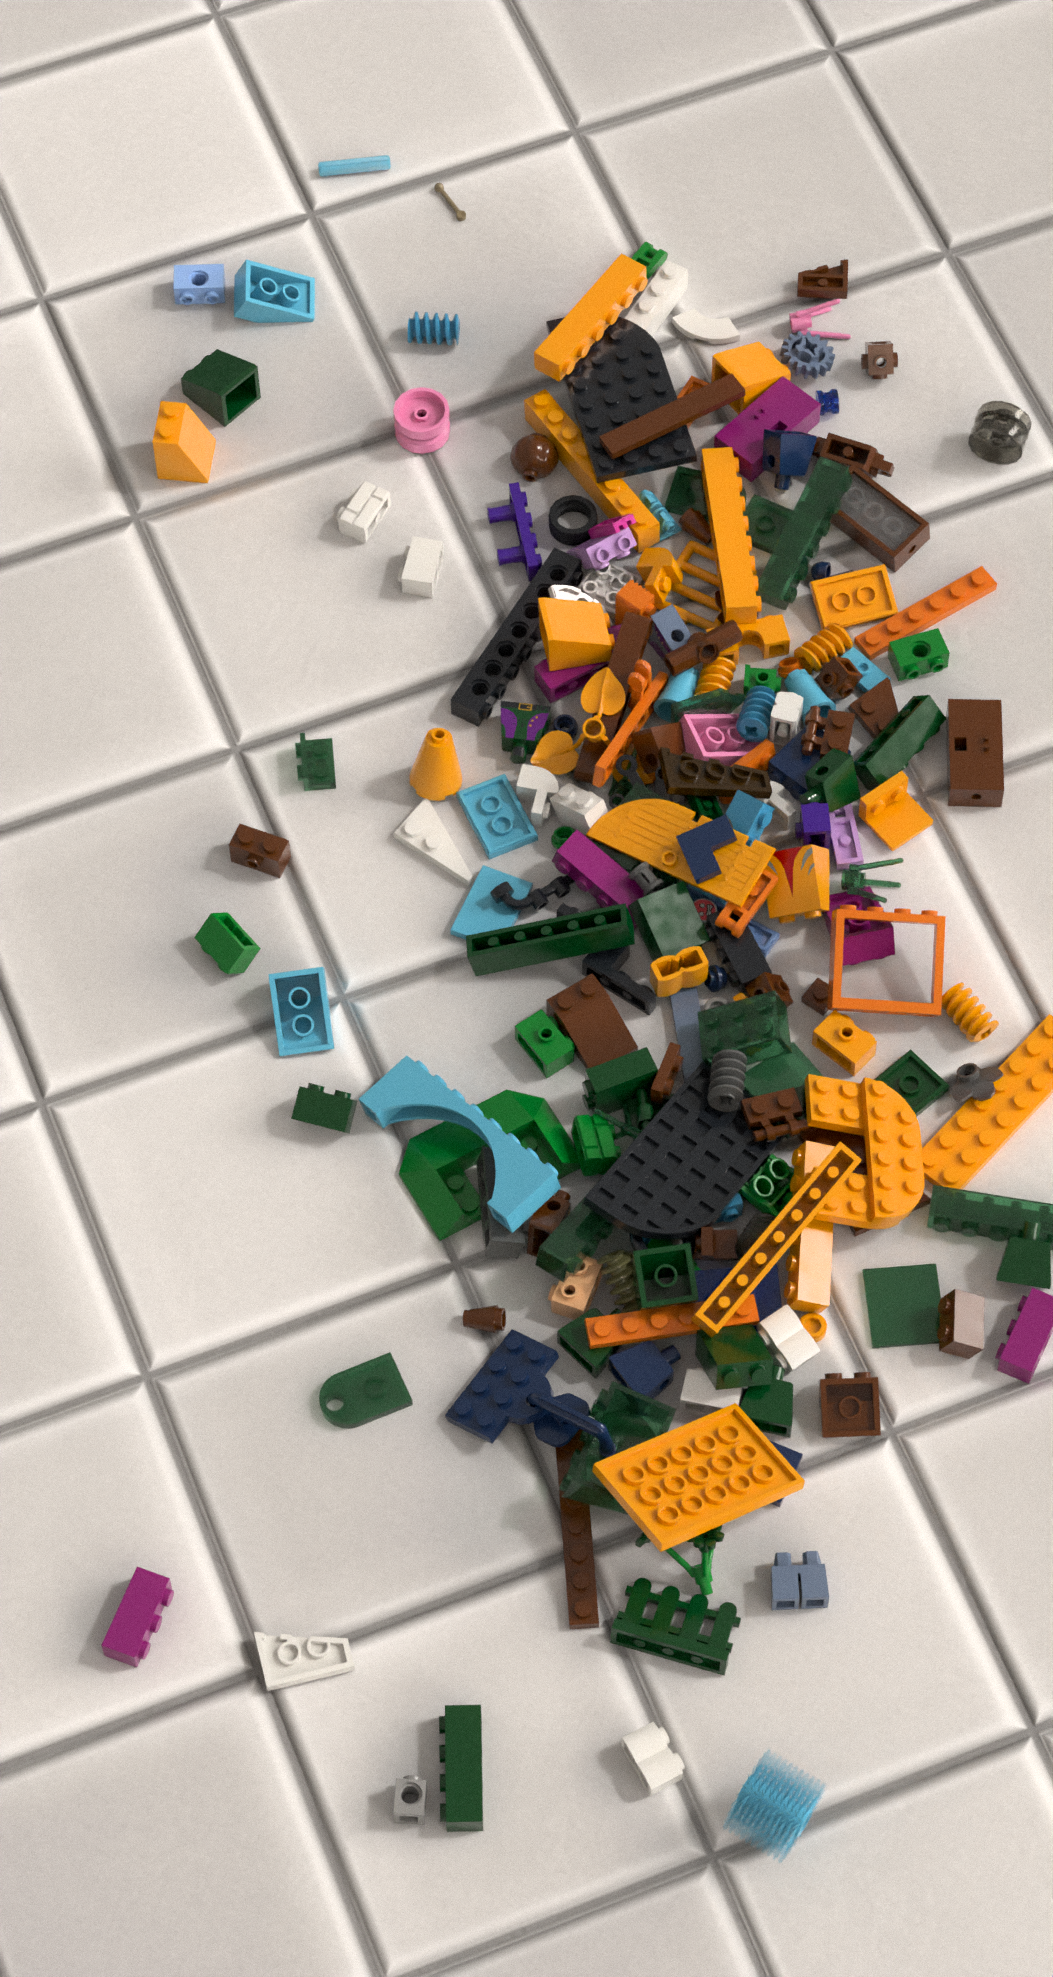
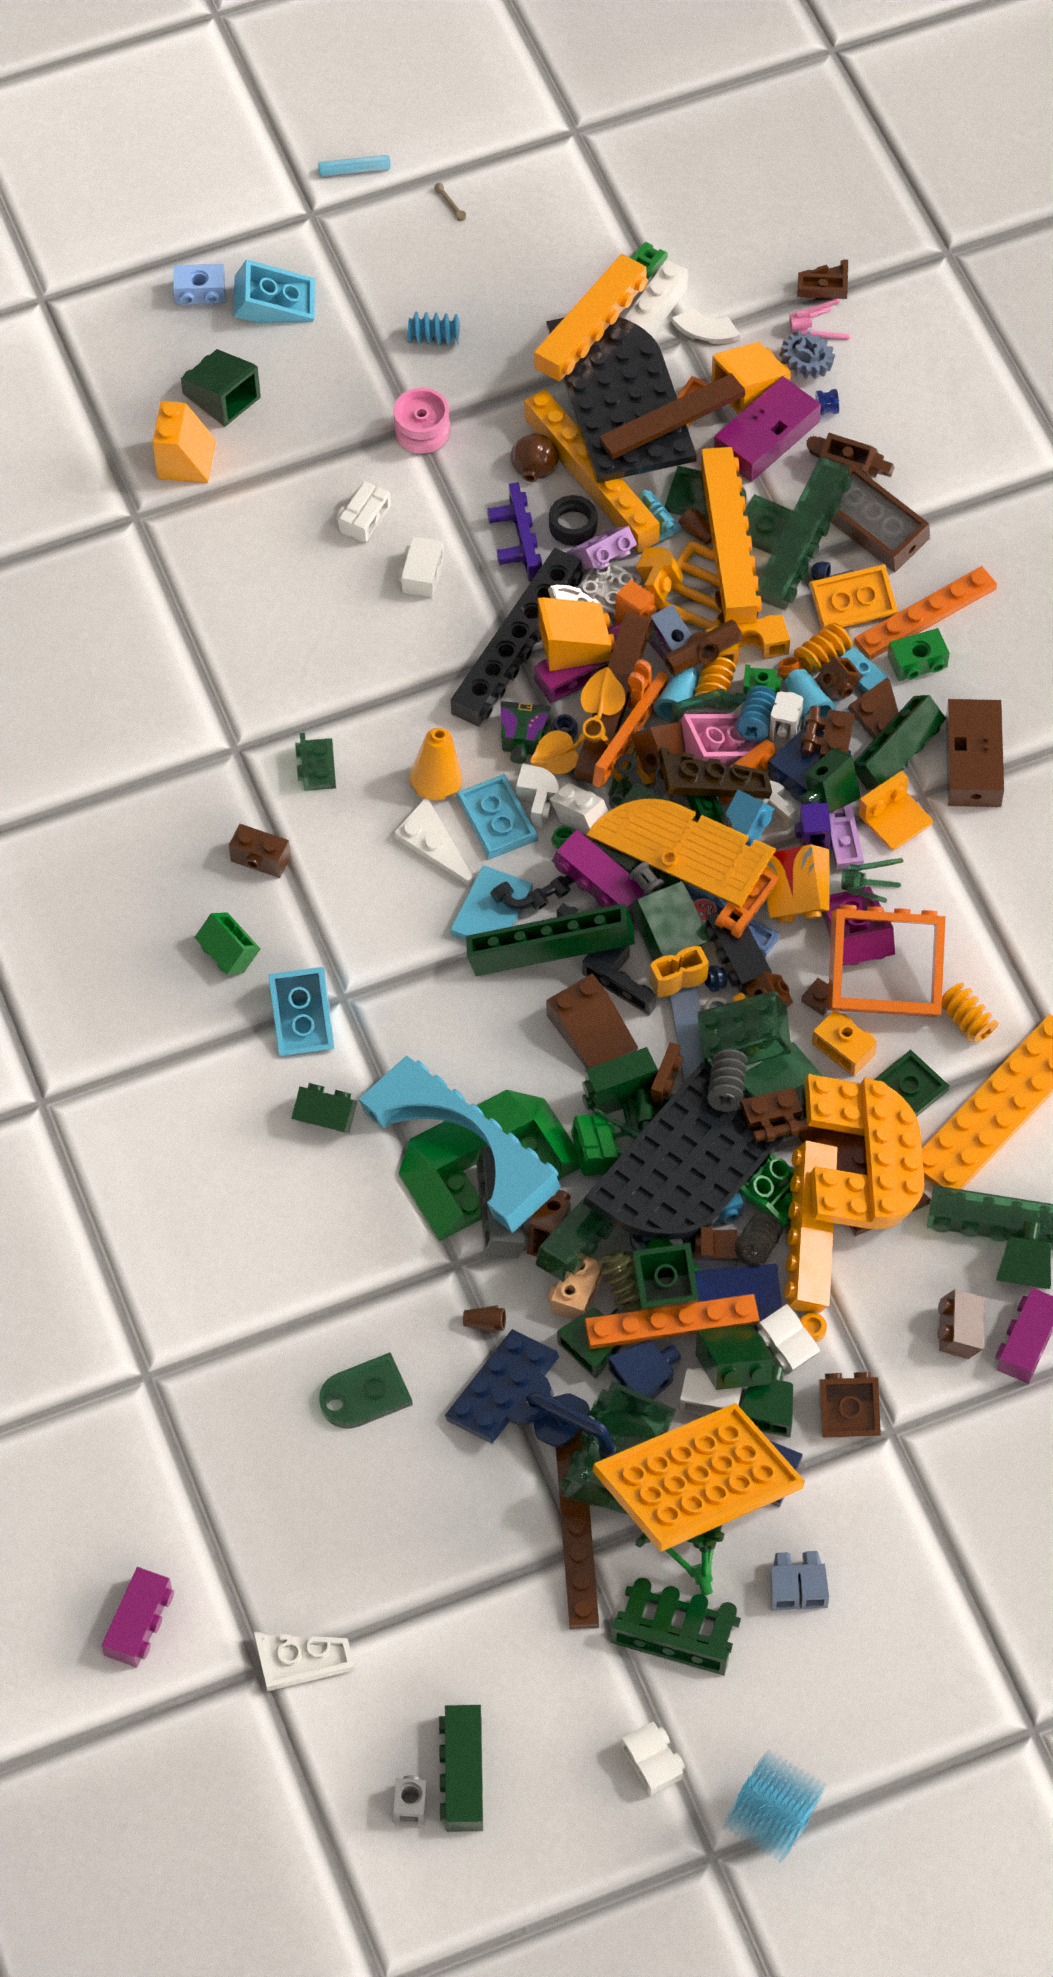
green brick [515,1009,575,1078] -> none
dark pink tile [588,514,636,539] -> none
dark blue tile [676,814,737,884] -> none
light orange brick [690,1142,862,1338] -> none
dark blue torso [762,429,817,490] -> none
reddish brown brick [861,341,898,379] -> none
clear green piece [862,1264,941,1349] -> none
dark grey plate [951,1063,1003,1103] -> none
clear smoke wheel [968,401,1032,465] -> none

